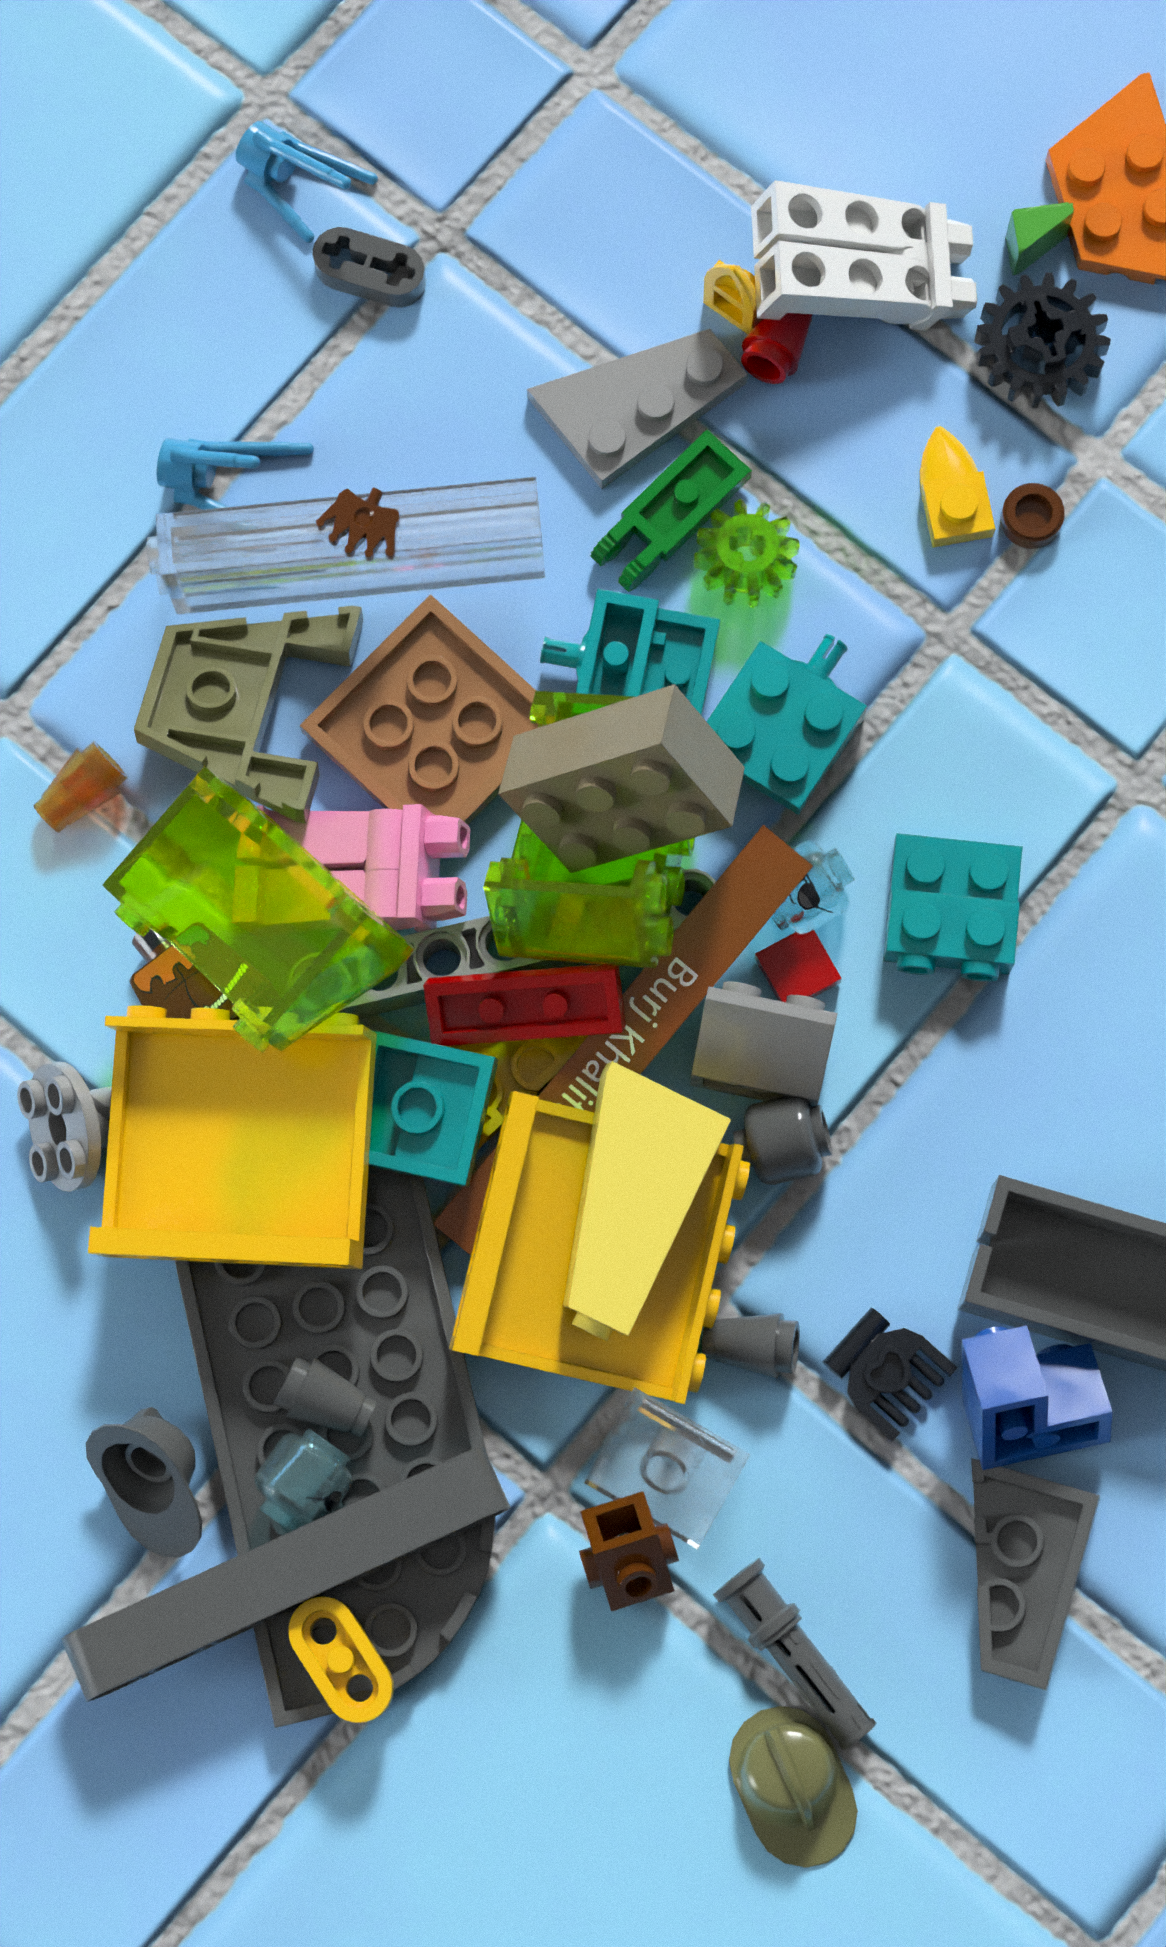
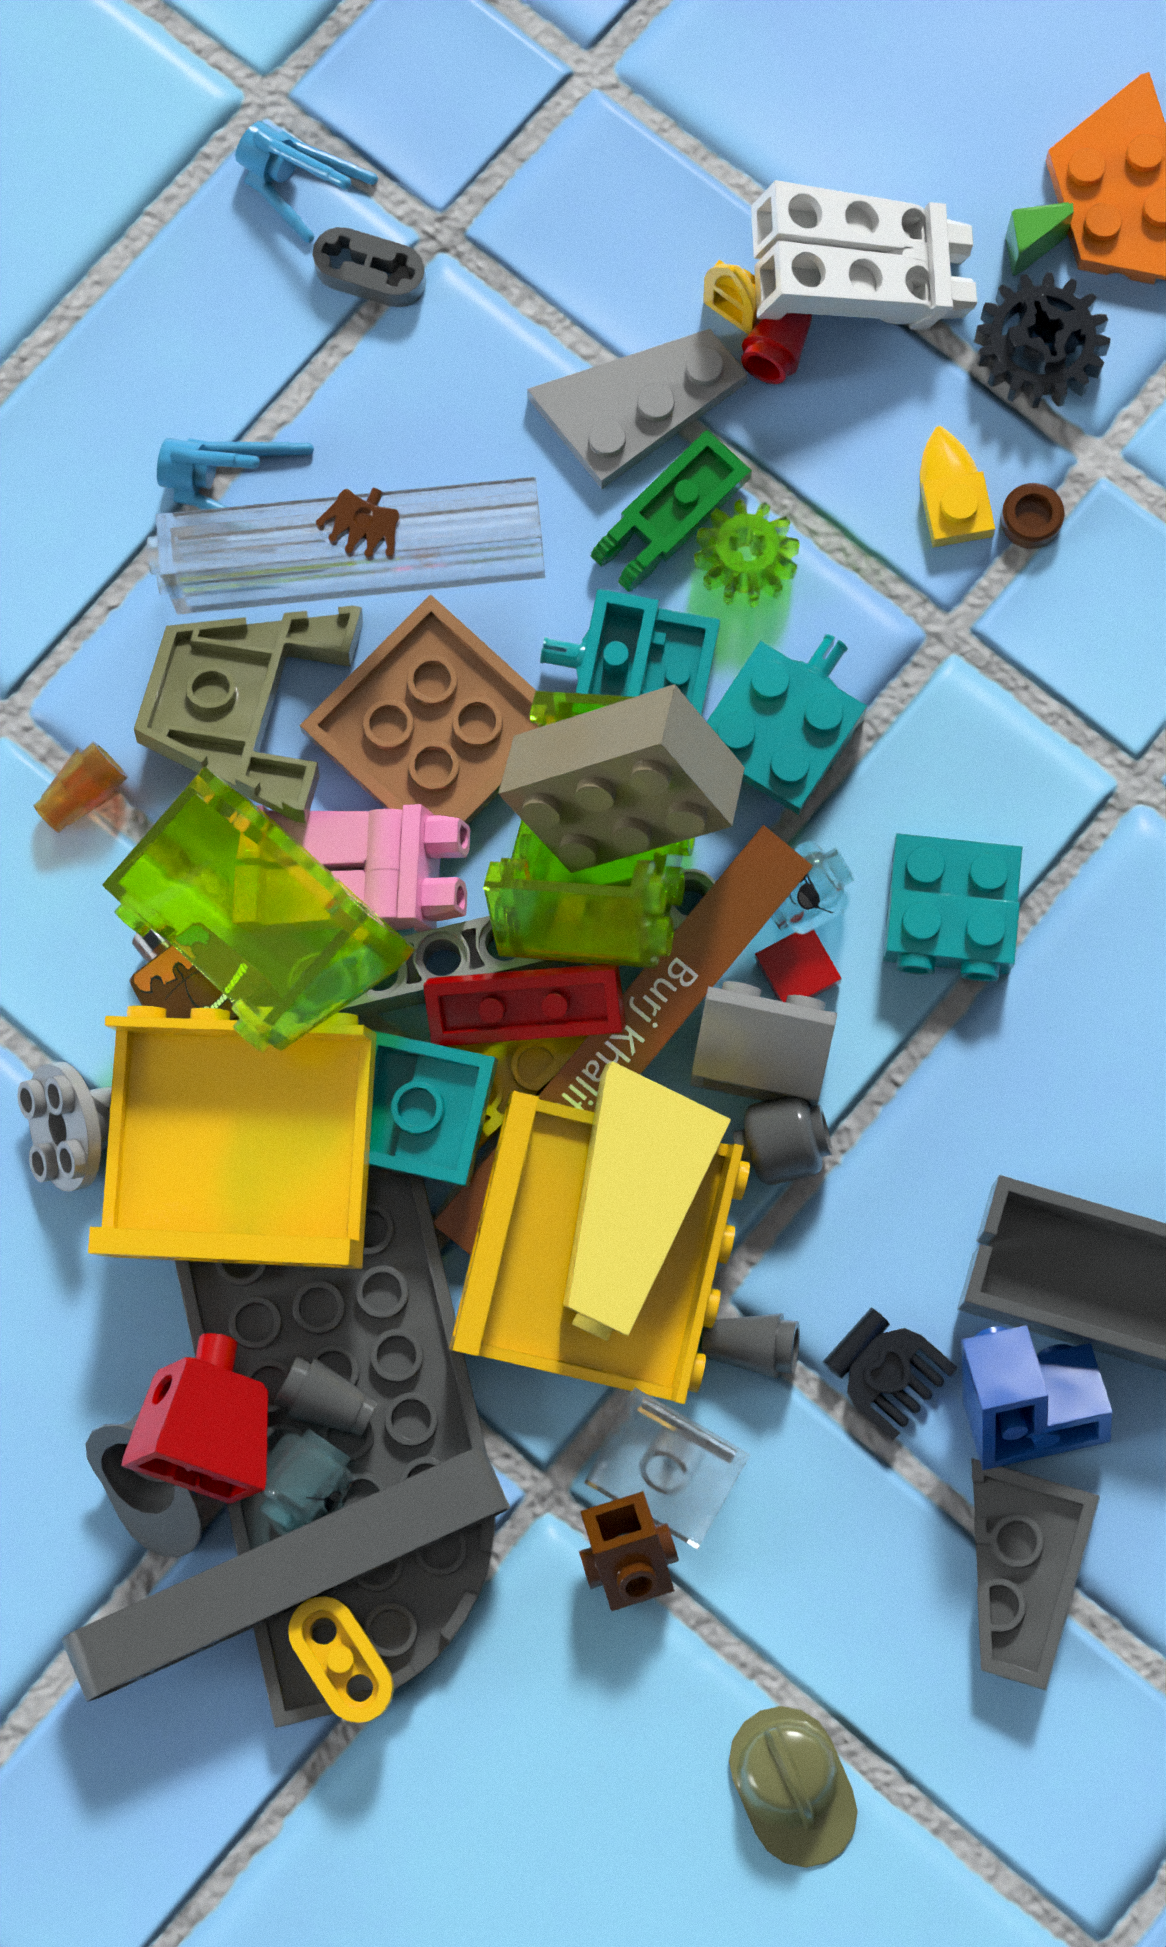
dark grey pin [713,1558,877,1750] -> none
none -> red torso [121,1333,268,1504]

